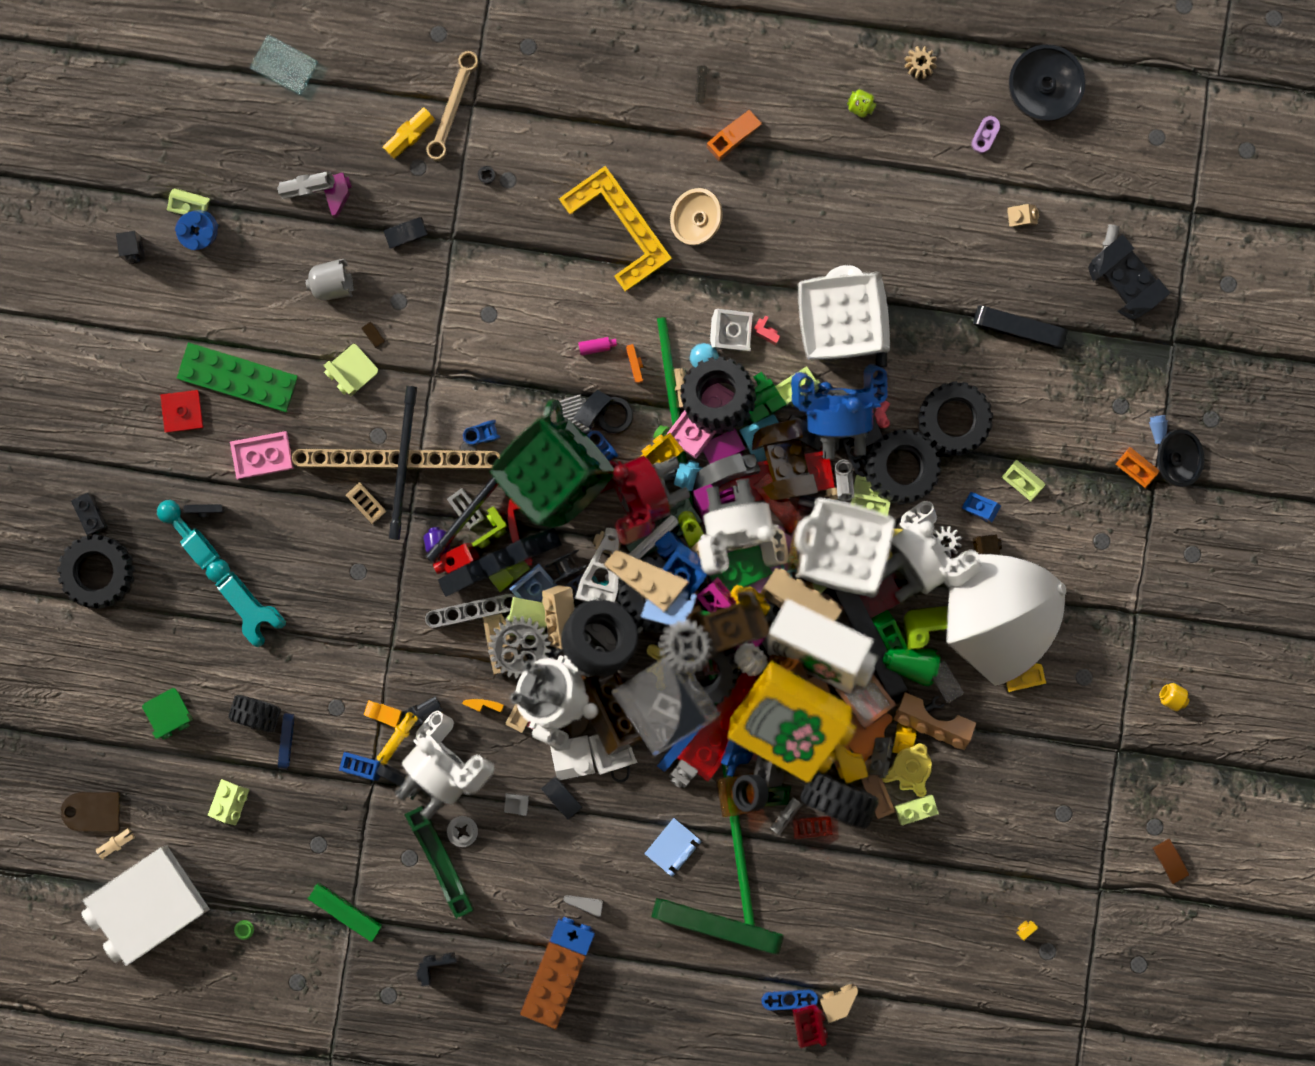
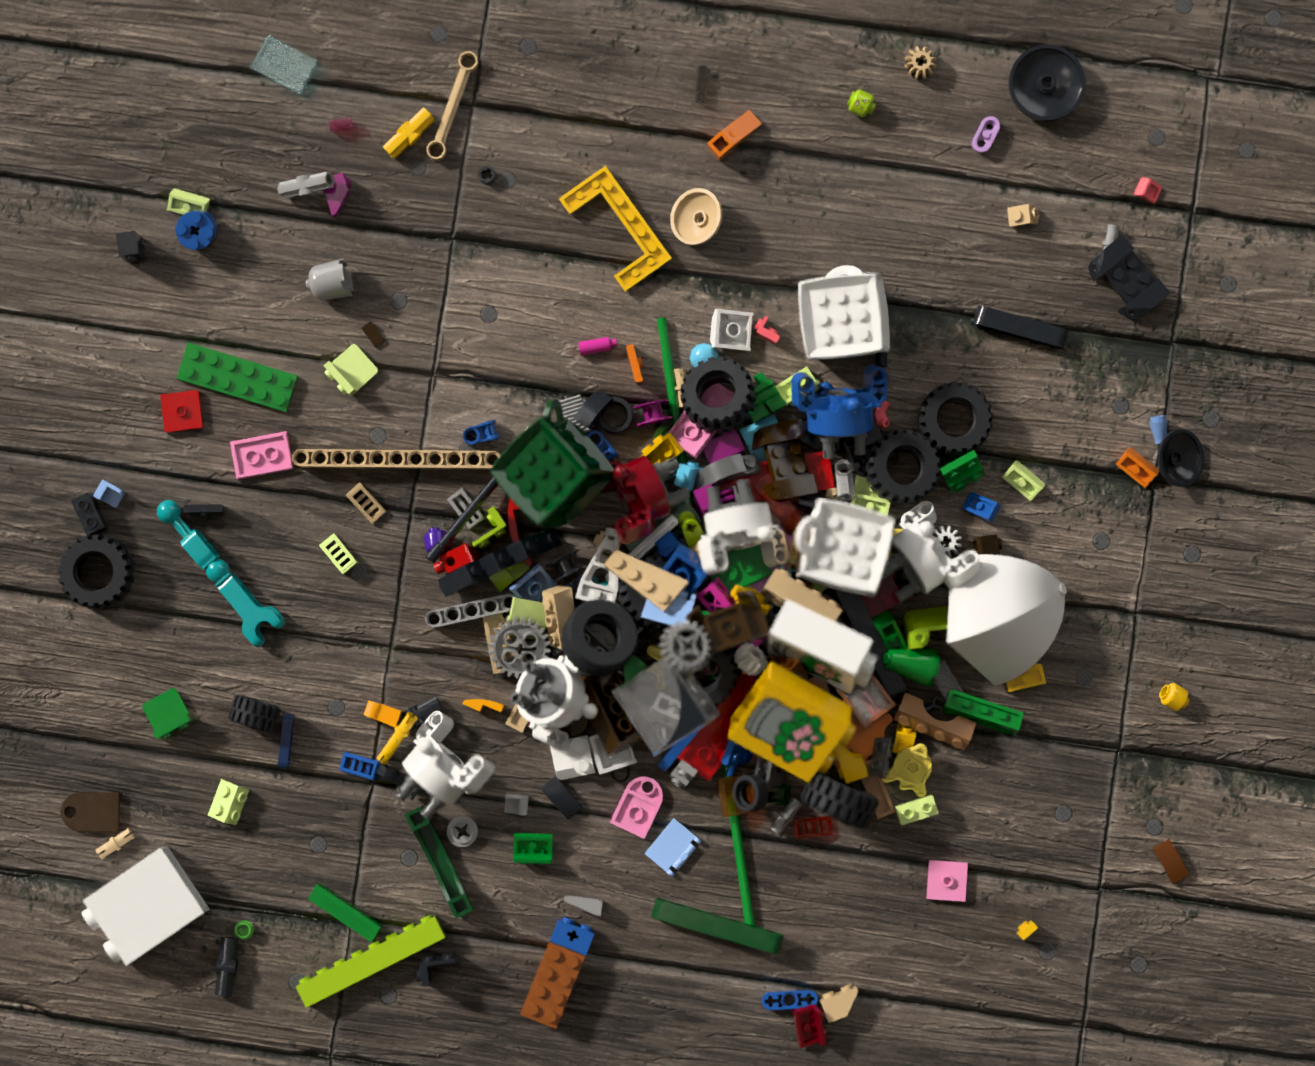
black slope [383,217,428,249] -> none
black piece [388,386,418,540] -> none
none -> light blue panel [93,479,126,508]
none -> black piece [215,937,238,997]
none -> lime brick [296,915,446,1007]
none -> yellowish green slope [319,533,359,575]
none -> clear pink pin [329,117,353,133]
none -> green bracket [513,833,553,865]
none -> bright pink tile [610,776,663,839]
none -> green slope [624,655,647,687]
none -> magenta piece [633,399,674,427]
none -> bright pink plate [926,860,968,902]
none -> green plate [940,450,985,493]
none -> green fence [941,689,1024,736]
none -> coral slope [1134,178,1163,204]

